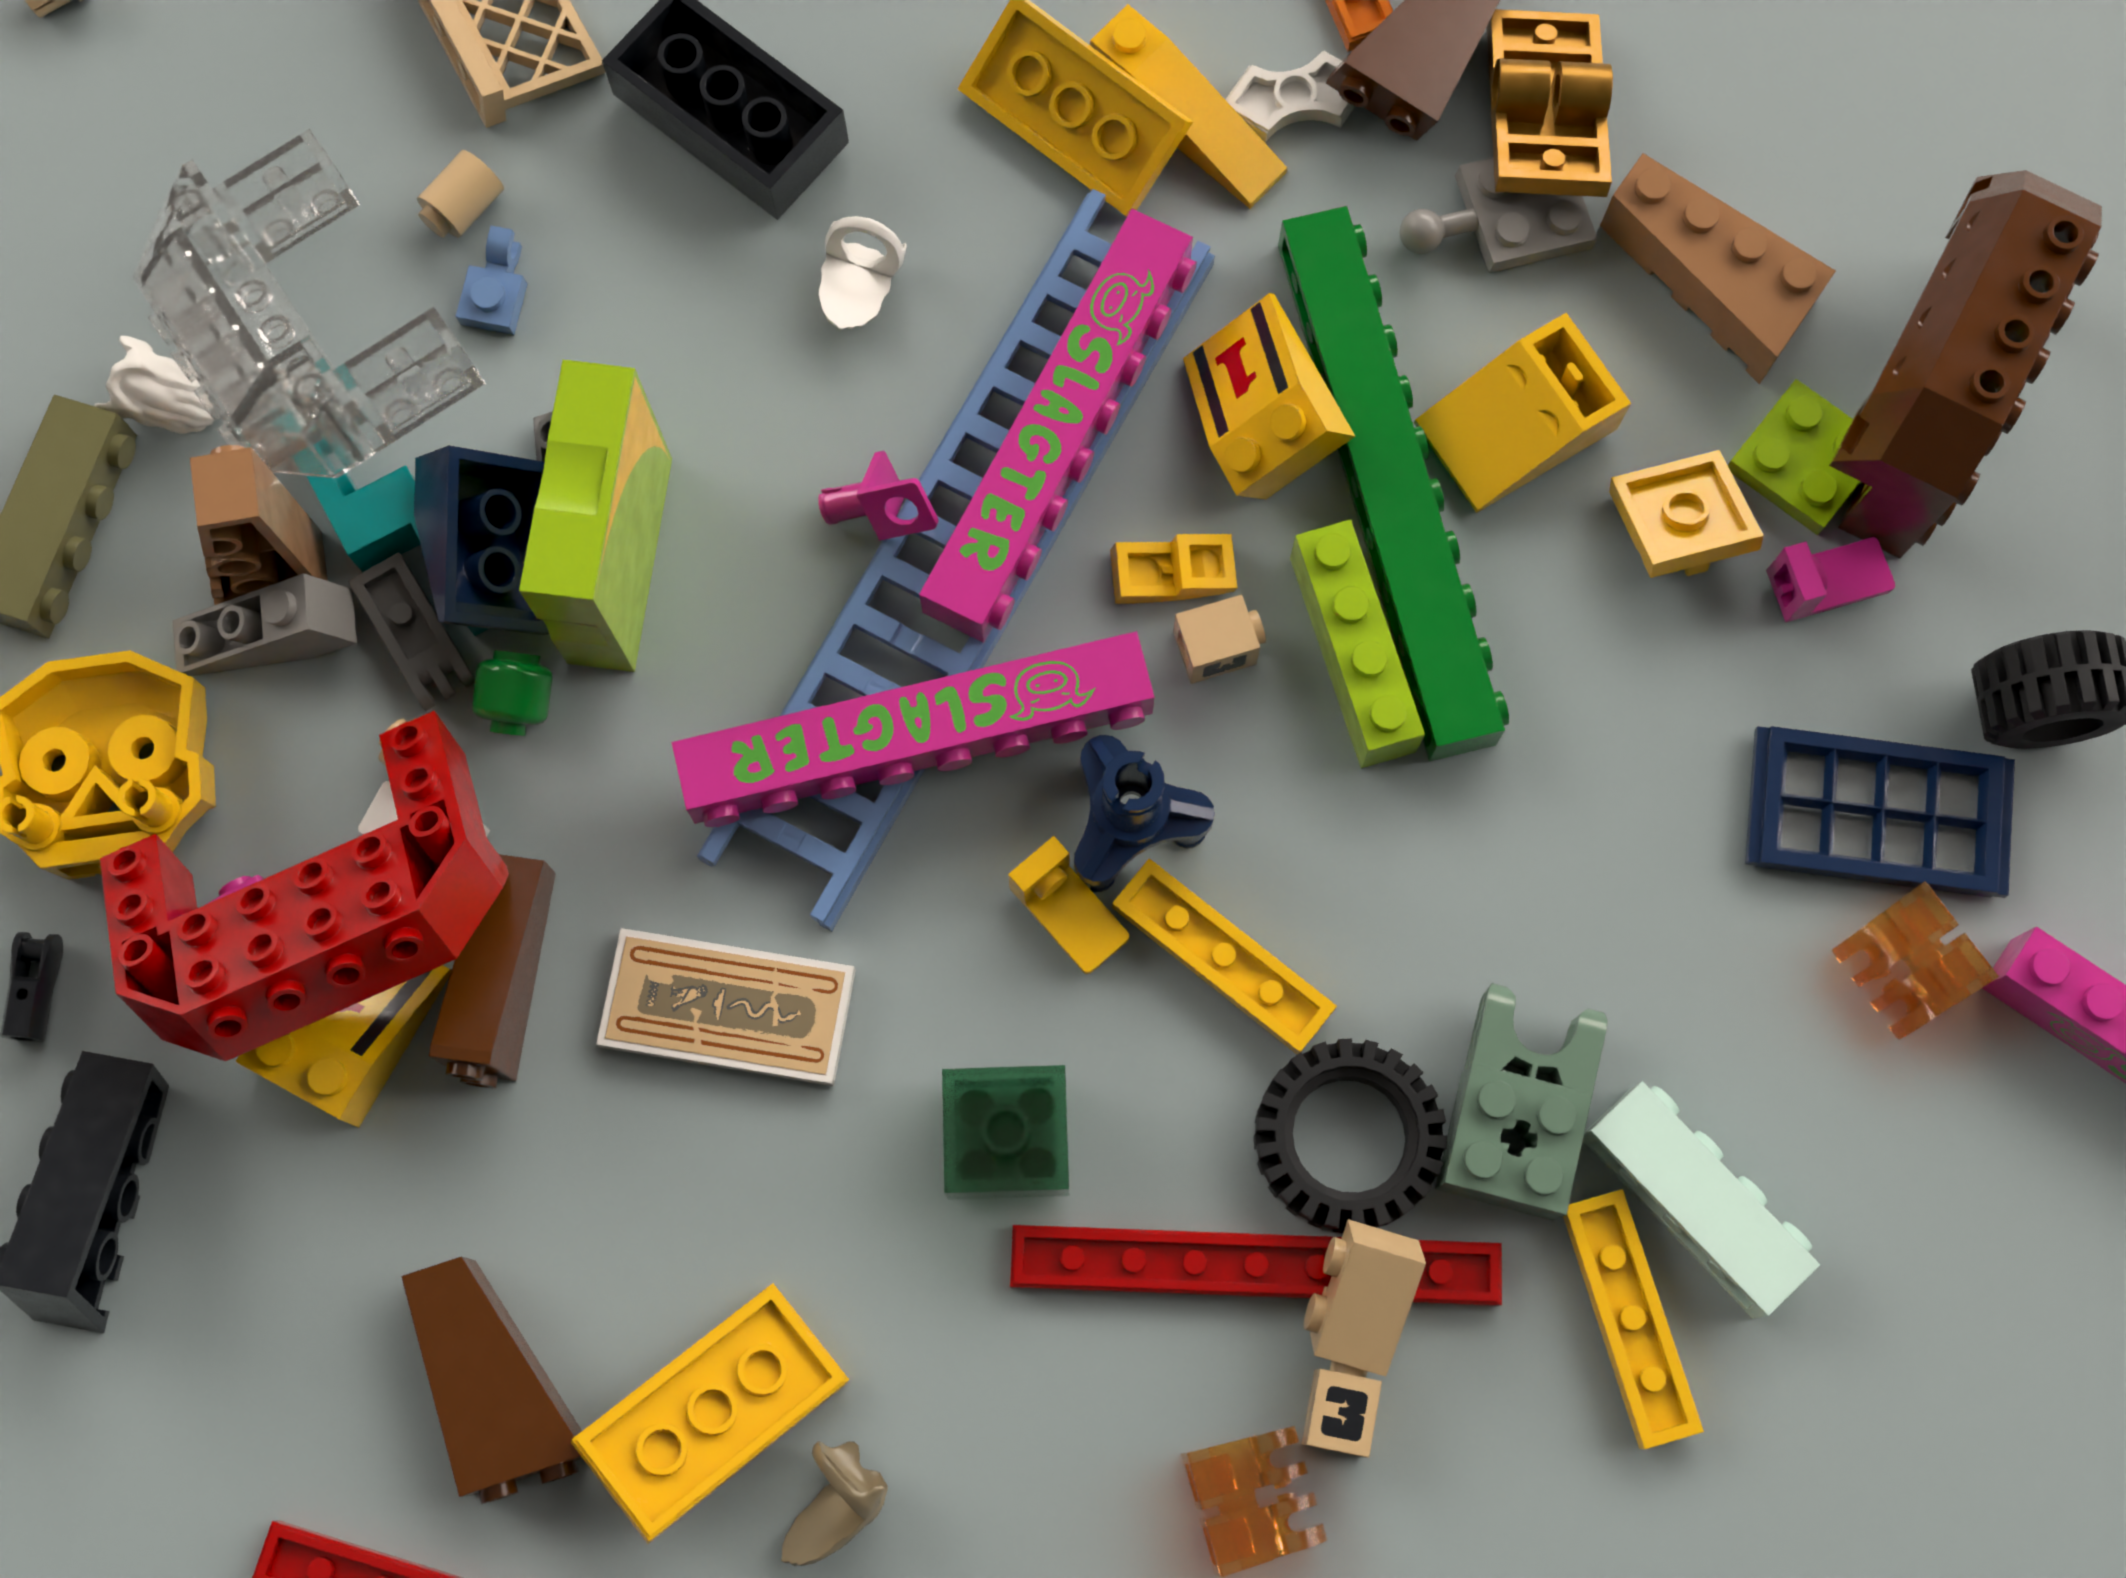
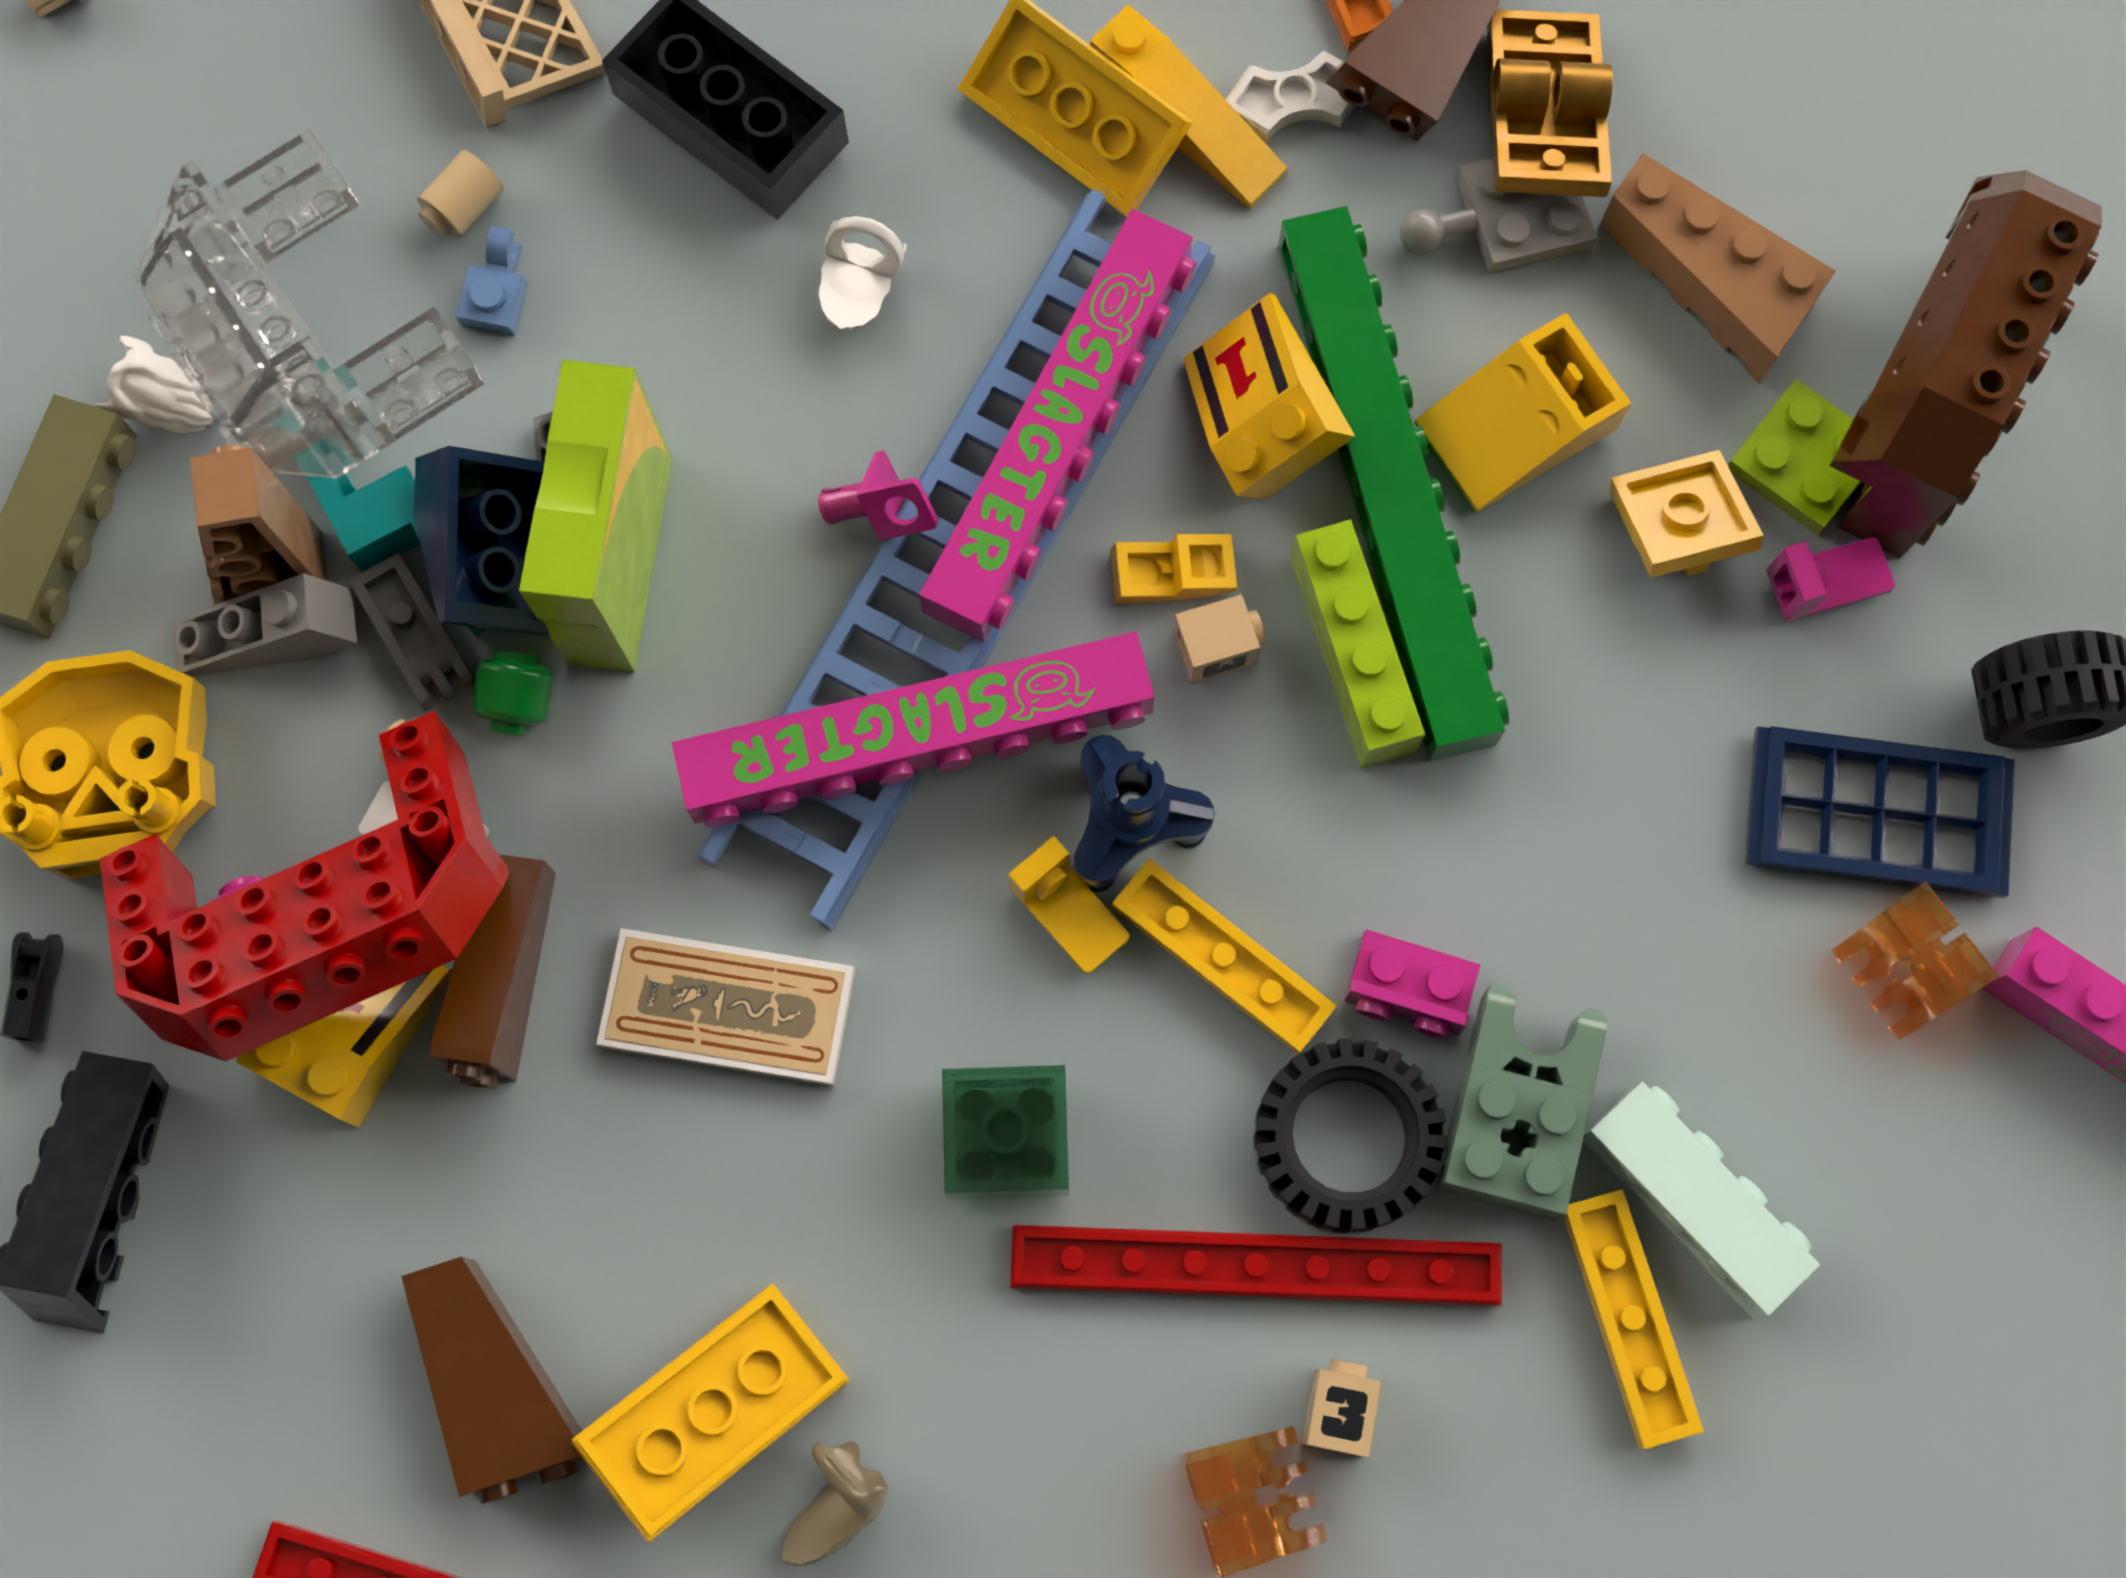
tan brick [1304,1219,1426,1377] -> none
none -> dark pink bracket [1344,929,1481,1040]

